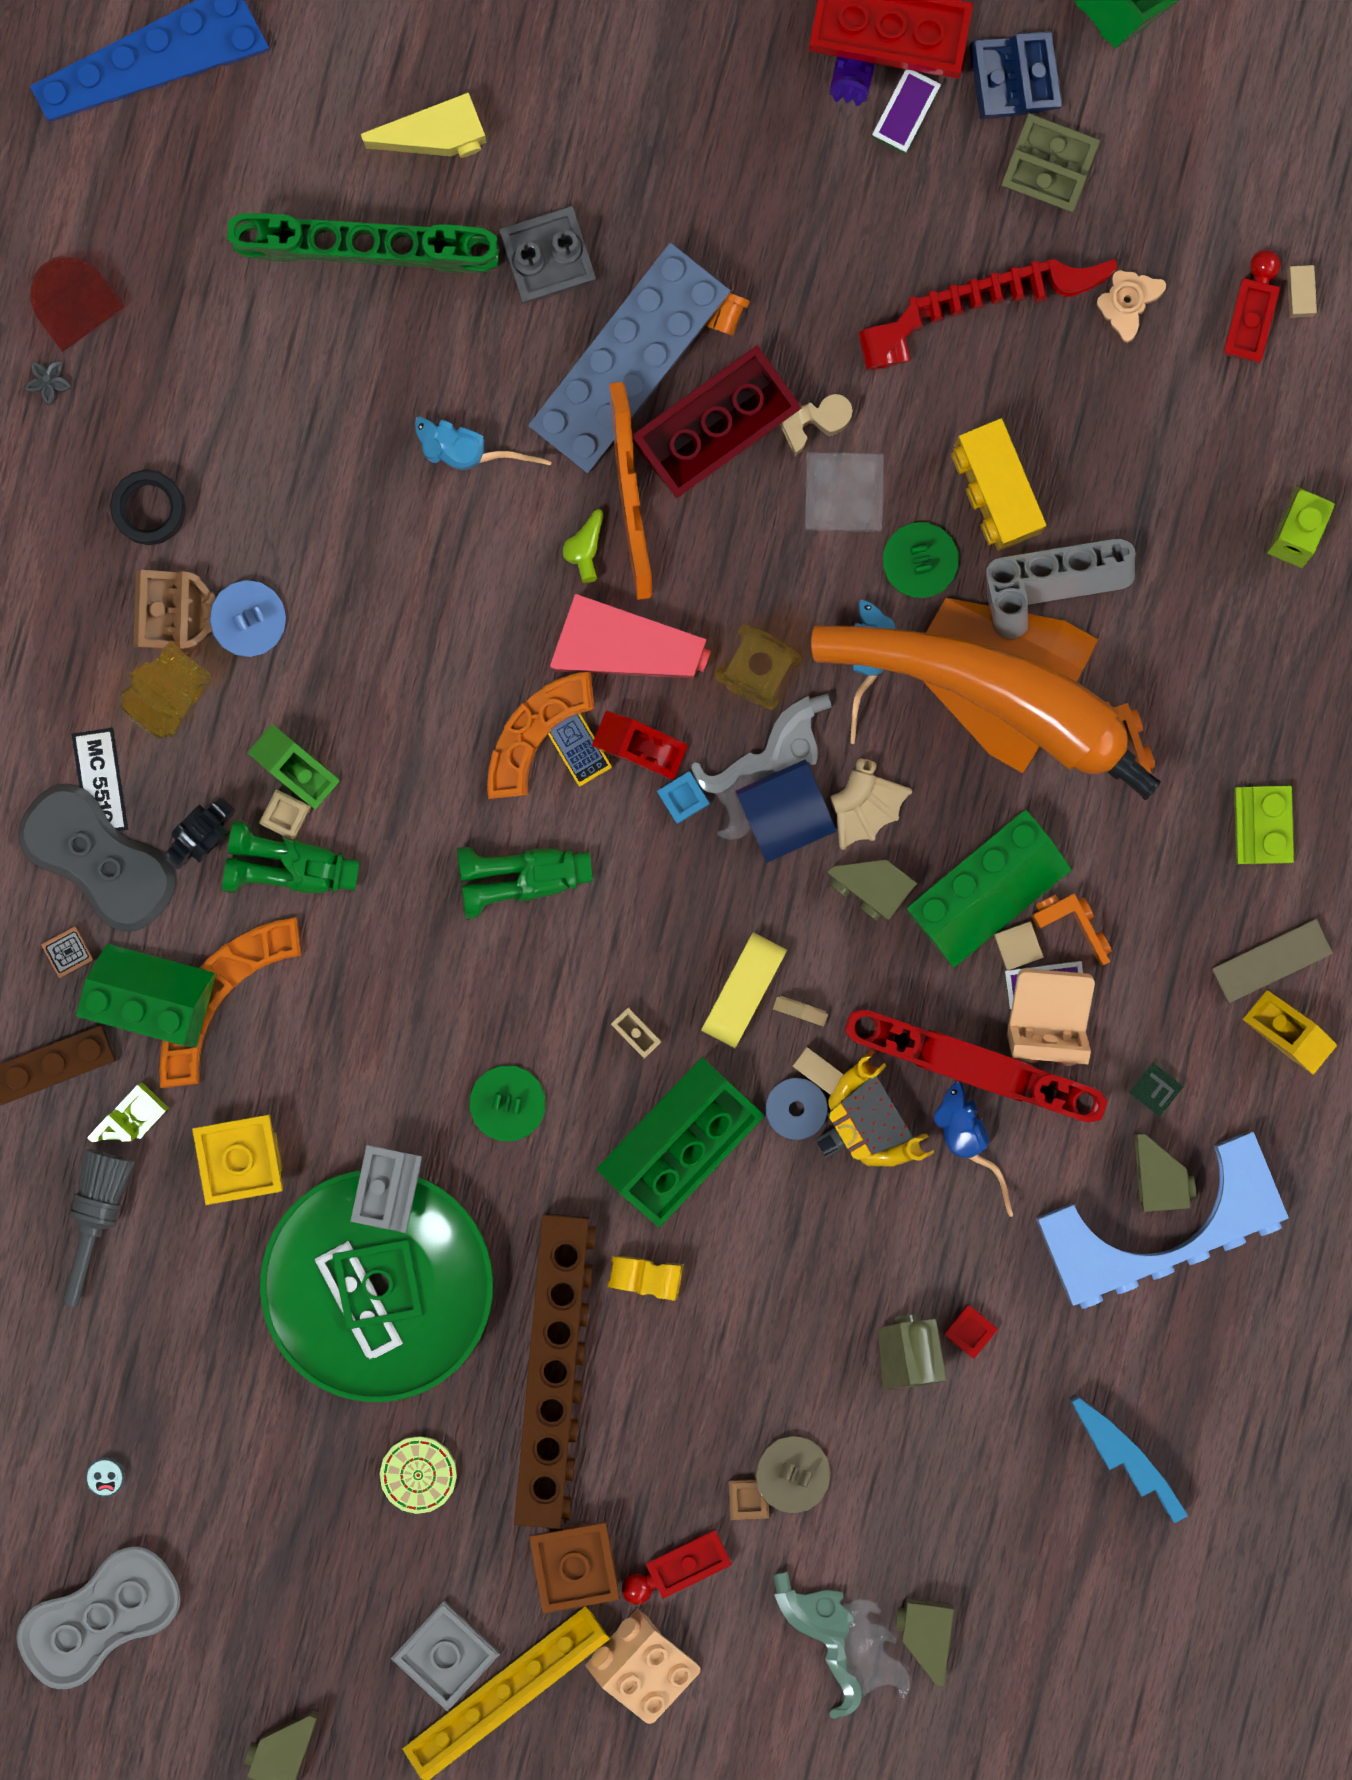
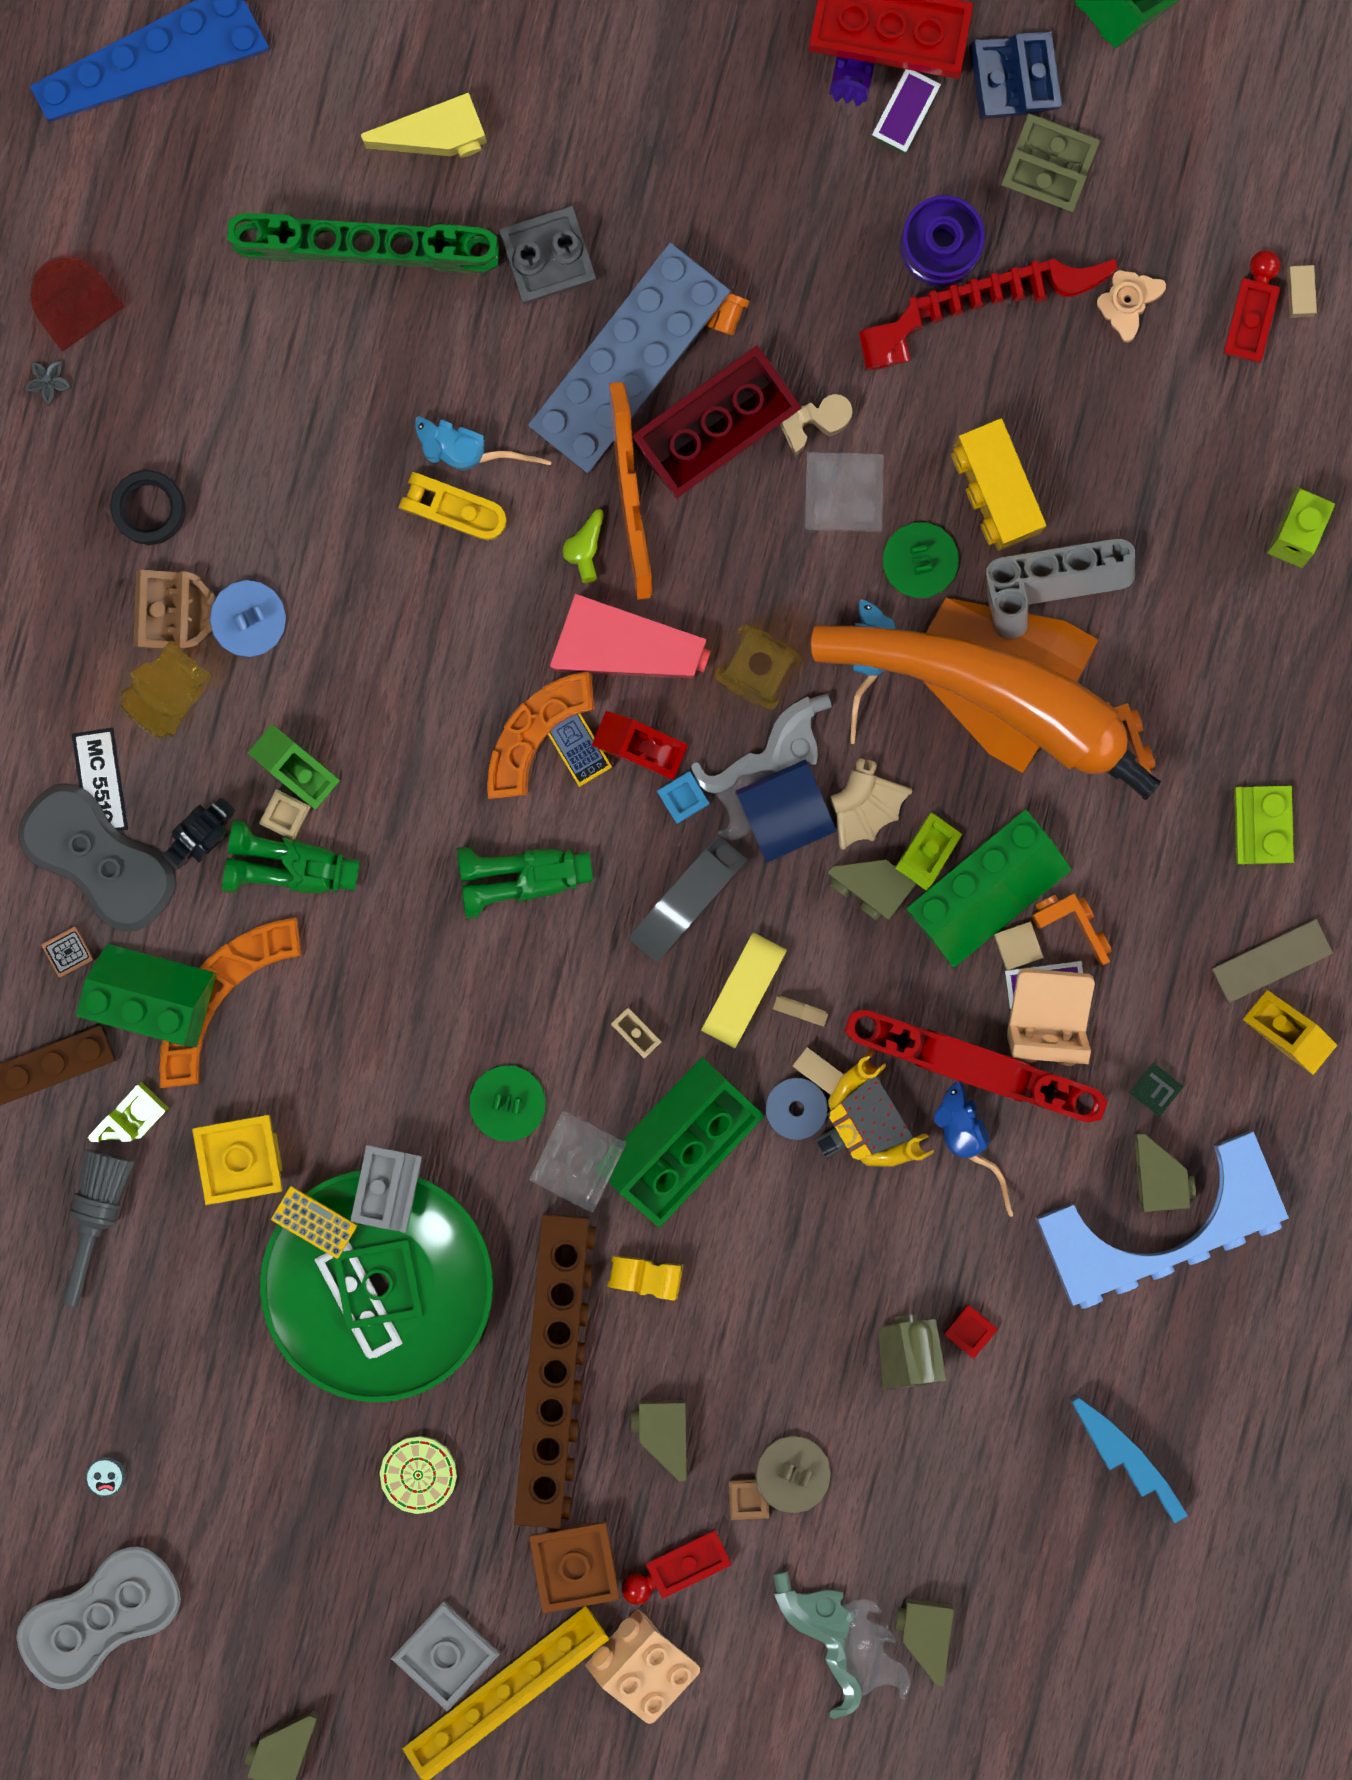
none -> tile [271,1186,358,1259]
none -> yellow plate [398,472,507,541]
none -> clear plate [530,1111,627,1212]
none -> dark grey arch [628,835,747,964]
none -> olive slope [631,1400,687,1481]
none -> lime plate [895,812,962,891]
none -> dark purple wheel [900,195,985,287]

